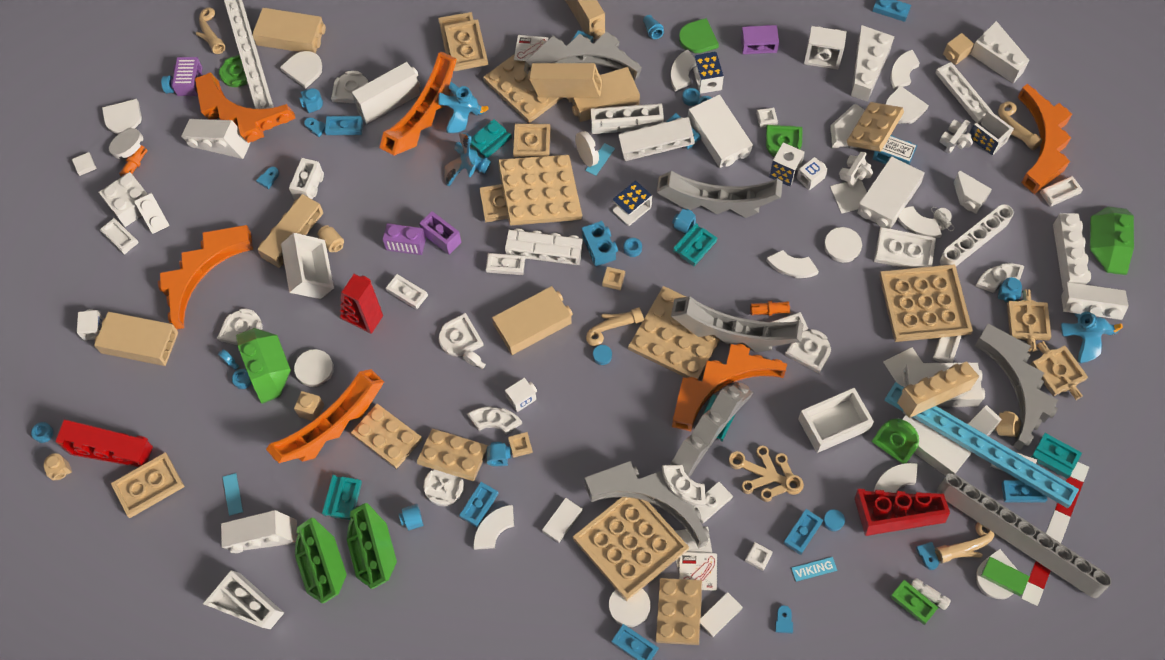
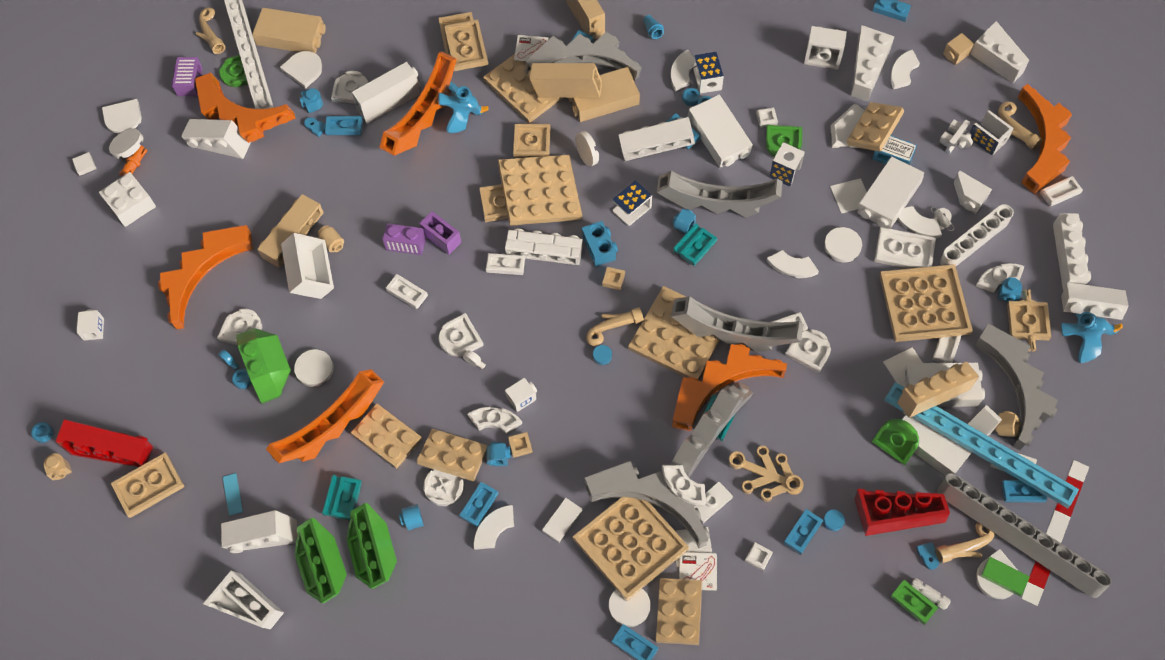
tan brick [94,312,178,366] -> none
white tile [100,218,139,254] -> none
white plate [134,192,169,234] -> none
dark azure tile [161,75,175,94] -> none
dark azure piece [256,167,279,189] -> none
white brick [289,158,324,200] -> none
tan brick [294,391,324,421] -> none
red wedge [340,274,383,334] -> none
dark azure animal [444,133,492,186] -> none
teal plate [470,119,512,158] -> none
tan brick [492,286,573,355] -> none
medium azure sticker [585,143,615,176] -> none
white brick [591,103,664,134] -> none
dark azure tile [624,238,642,257] -> none
bright green tile [679,18,719,53] -> none
white tile [700,592,743,638] -> none
medium lavender brick [741,25,779,54] -> none
orange pin [750,301,790,316] -> none
dark azure piece [775,605,793,633] -> none
medium azure sticker [792,557,838,582] -> none
white brick [797,157,827,190] -> none
white piece [798,388,874,453] -> none
white hips [839,152,873,188] -> none
white tile [874,463,917,493] -> none
white tile [886,86,929,124] -> none
white plate [935,62,993,124] -> none
tan plate [1030,341,1088,400] -> none
teal plate [1031,433,1082,479] -> none
bright green wedge [1090,206,1134,275] -> none

